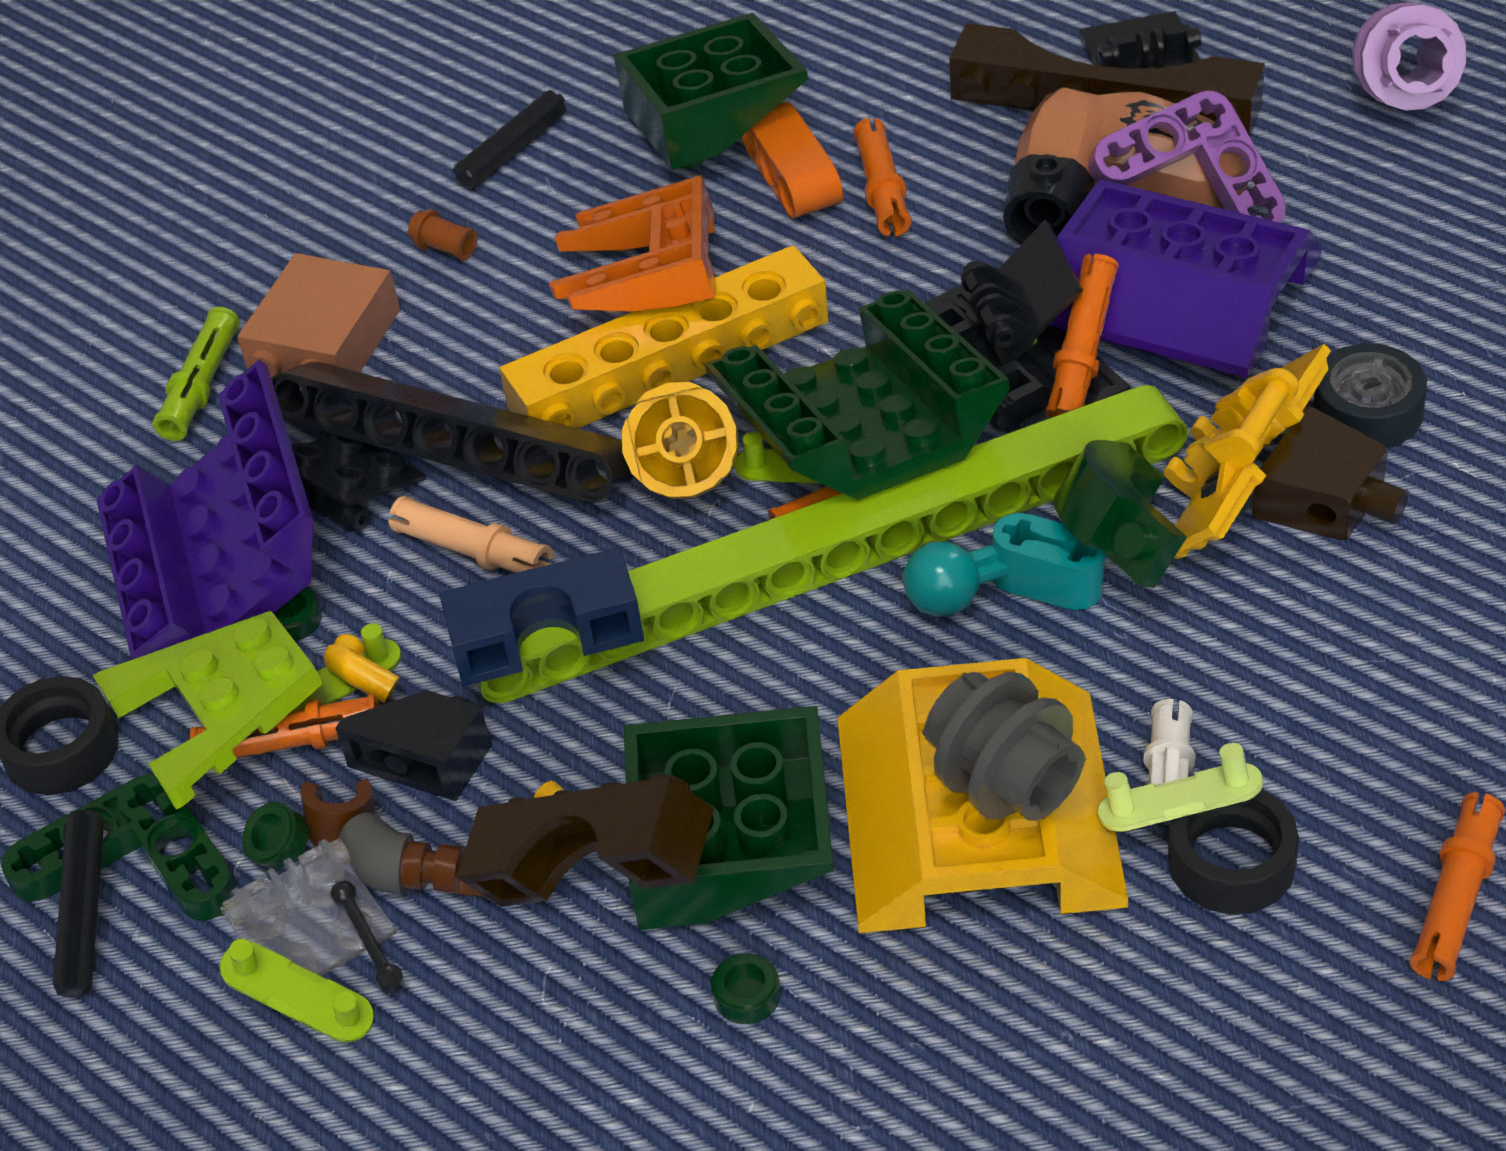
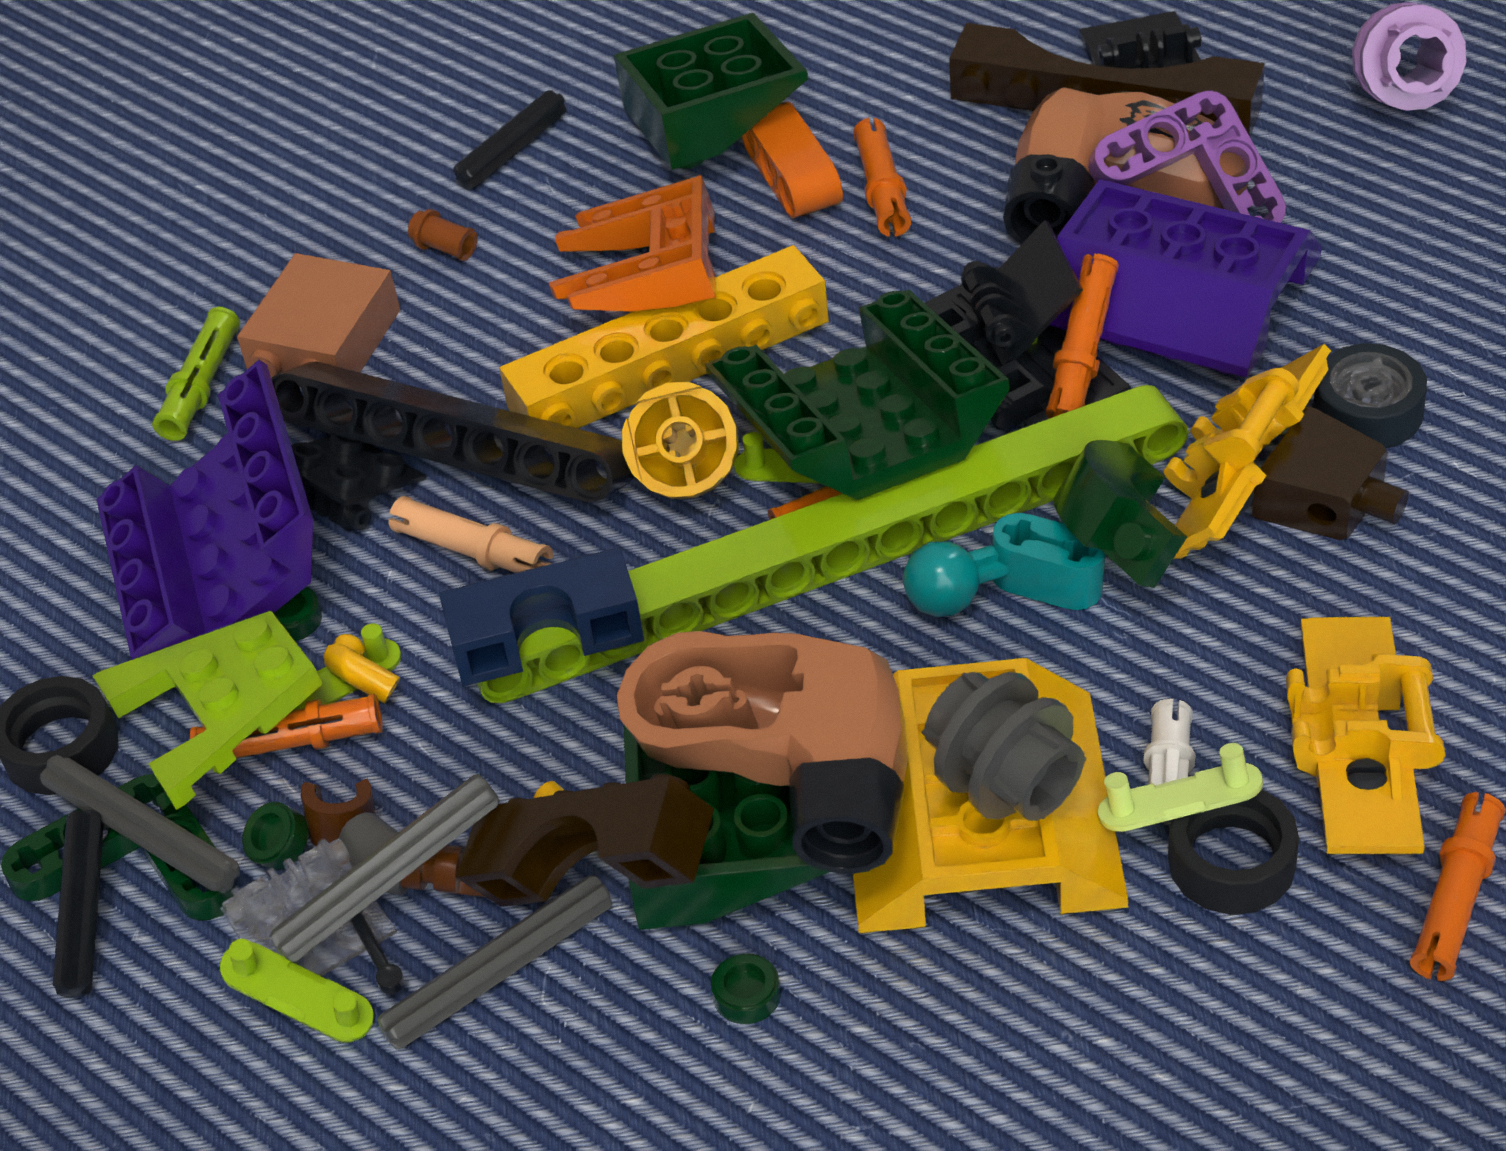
black slope [335,690,492,802] -> none
none -> dark grey axle [40,755,240,893]
none -> dark grey axle [270,774,499,962]
none -> dark grey axle [377,875,612,1049]
none -> nougat piece [617,631,908,874]
none -> yellow piece [1286,617,1446,854]

